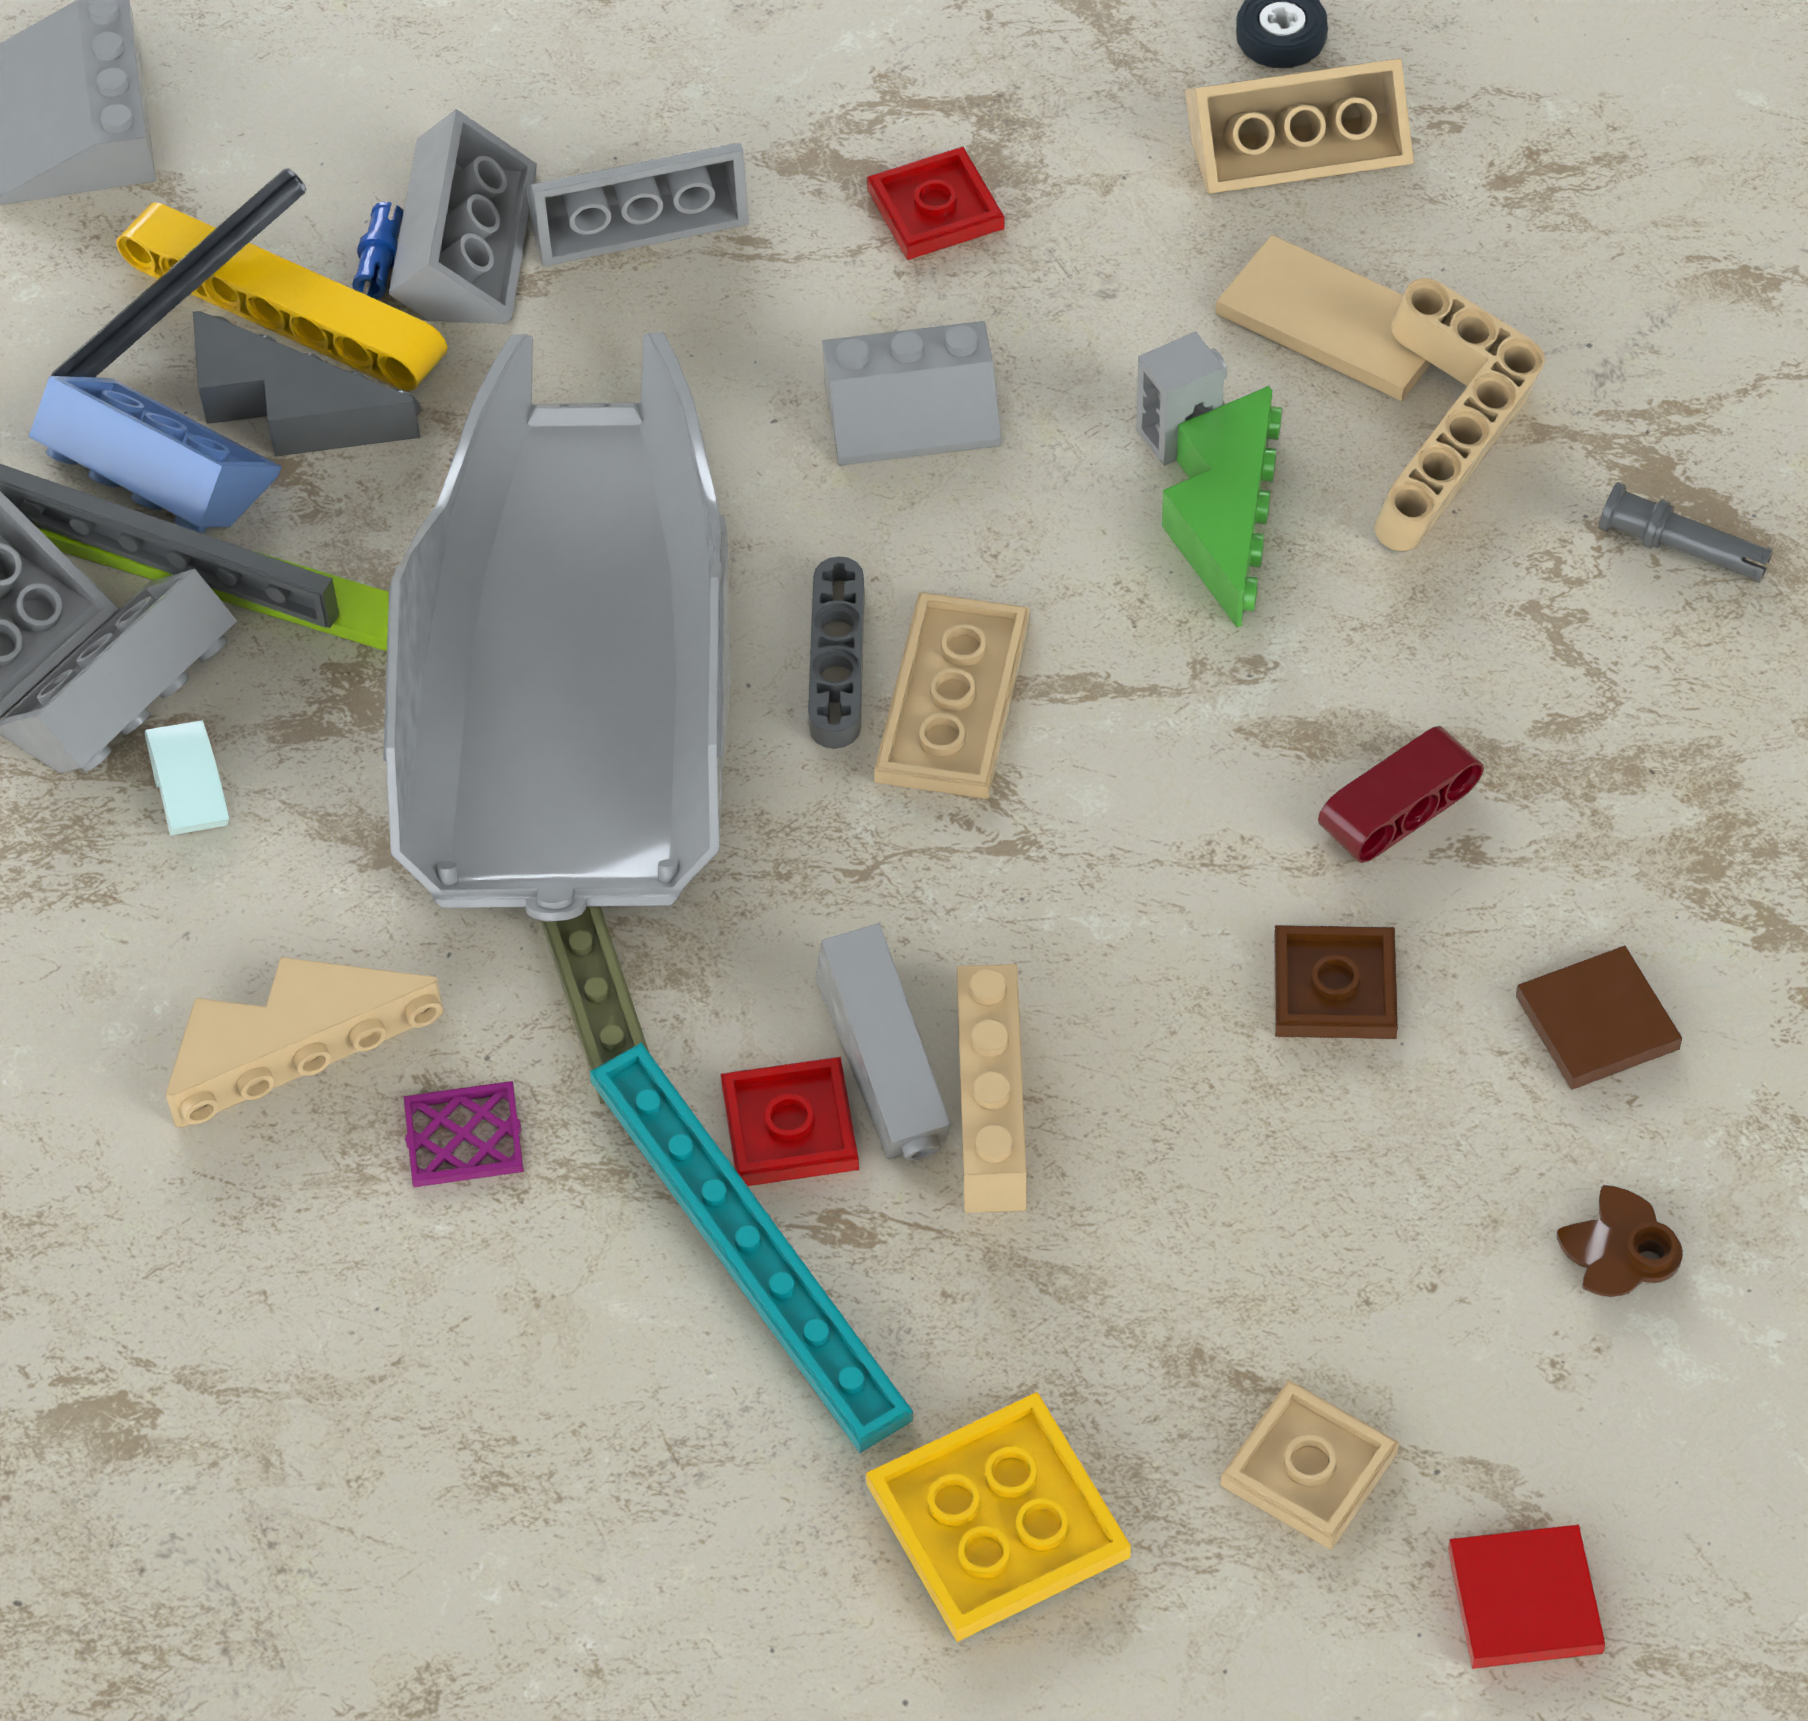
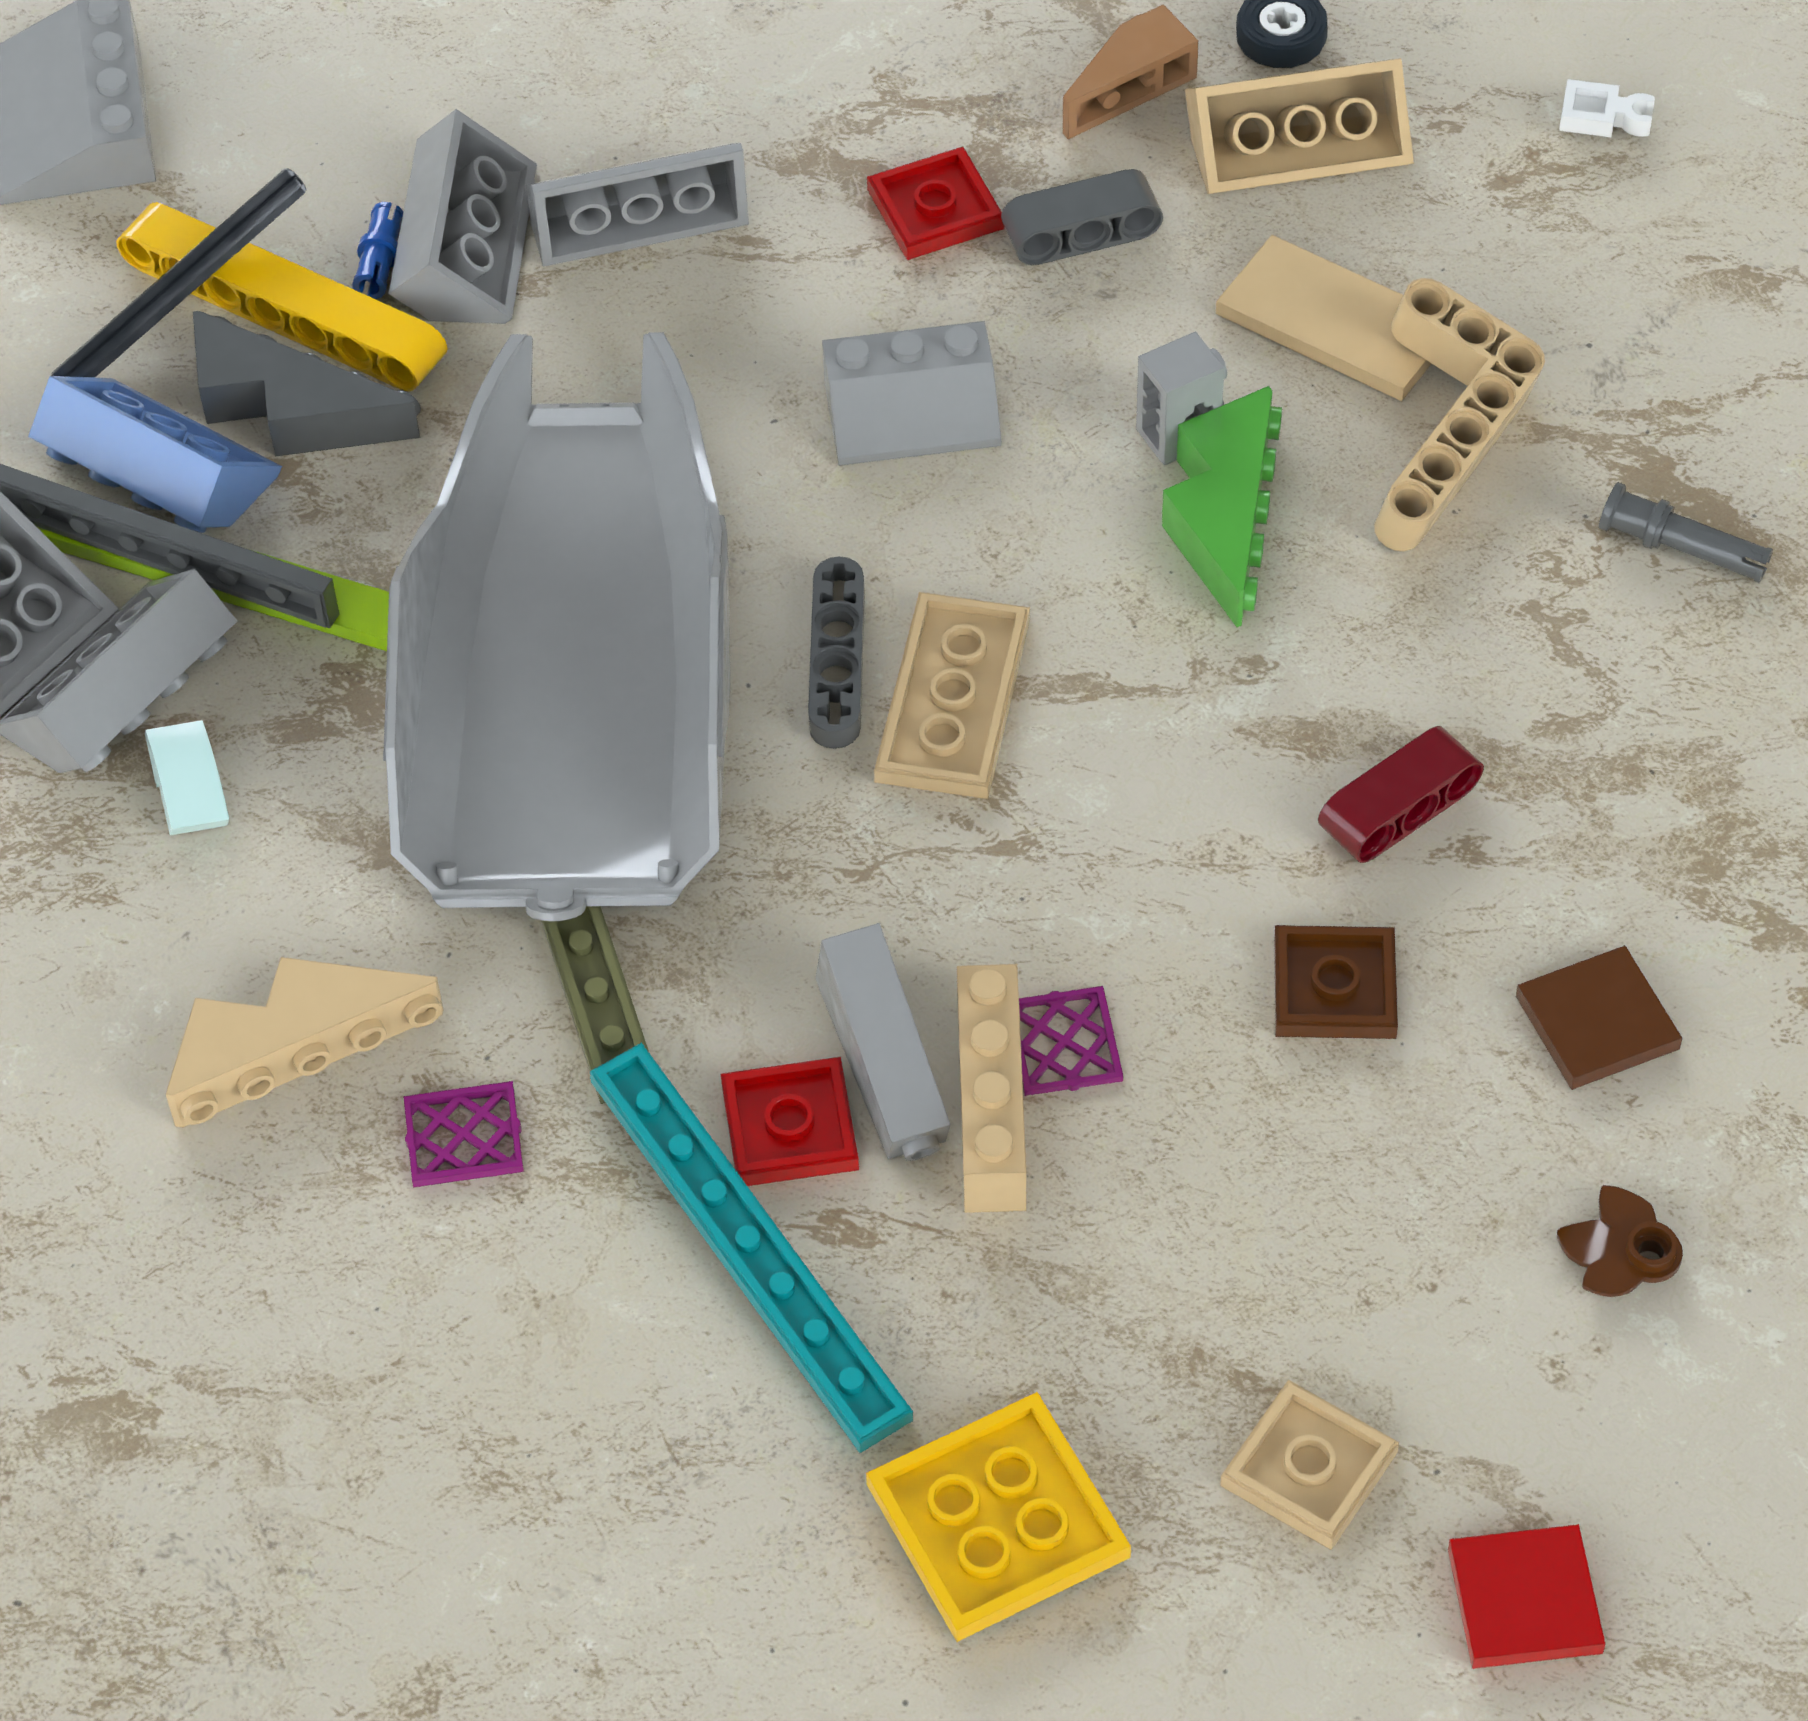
none -> dark grey beam [1001,169,1164,265]
none -> magenta window [1019,986,1124,1096]
none -> medium nougat slope [1063,4,1199,140]
none -> white plate [1559,79,1655,137]

